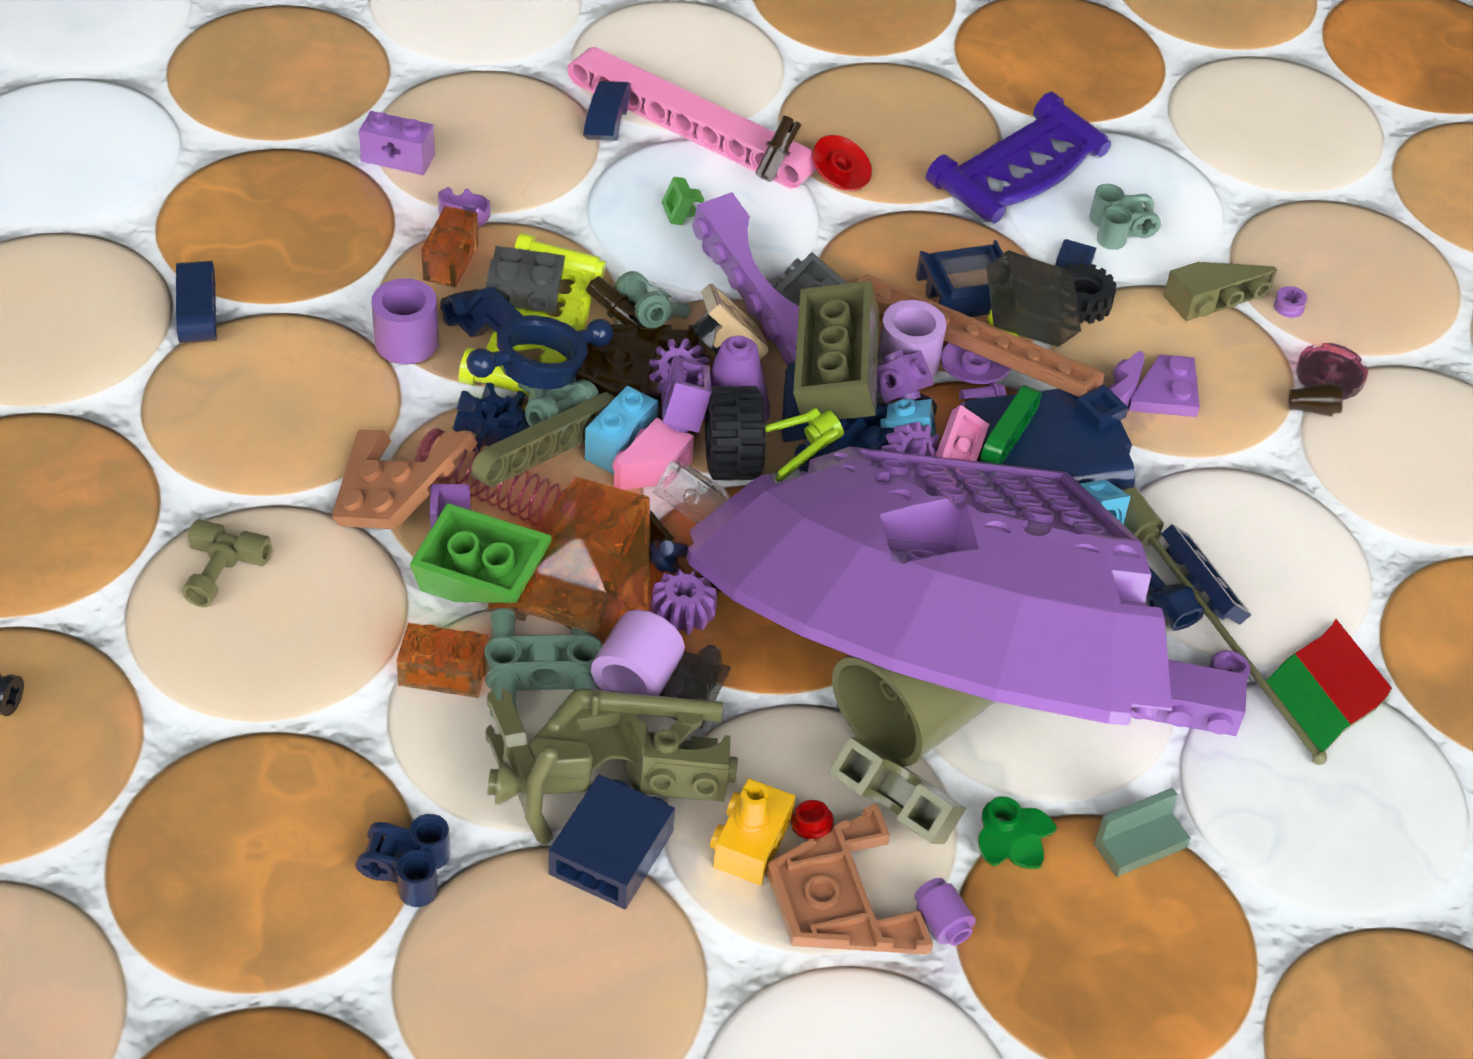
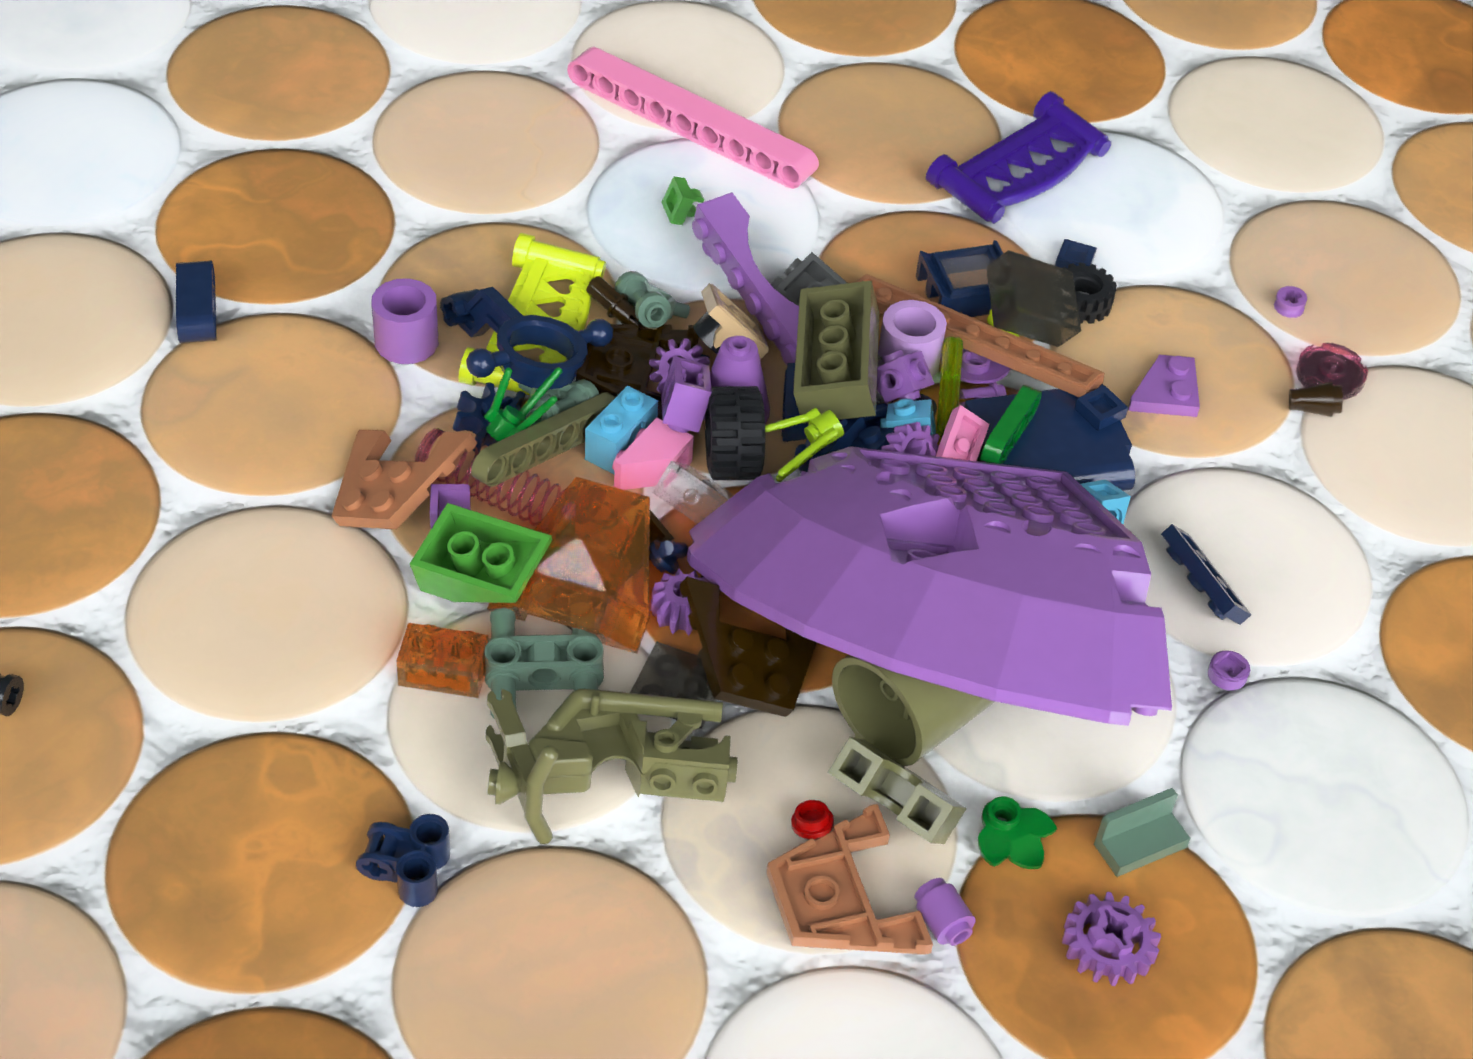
olive bar [182,519,273,607] -> none
medium lavender brick [359,111,435,175] -> none
clear orange brick [421,206,479,288] -> none
medium lavender hair [438,187,490,231] -> none
dark grey plate [486,246,565,313] -> none
dark blue brick [549,774,675,910] -> none
dark blue slope [583,81,631,141] -> none
lavender piece [591,610,685,696] -> none
yellow brick [710,778,796,885] -> none
dark brown axle [755,115,802,182] -> none
red dish [812,135,872,191] -> none
sand green piece [1089,184,1161,250] -> none
medium lavender slope [1108,351,1145,407] -> none
flag [1123,488,1392,765] -> none
medium lavender brick [1131,660,1247,736] -> none
dark blue piece [1147,567,1205,631] -> none
olive slope [1163,262,1277,321] -> none
none -> green plant [484,367,562,442]
none -> dark brown wing [680,577,817,717]
none -> clear neon green axle [936,337,963,438]
none -> medium lavender gear [1062,892,1161,986]

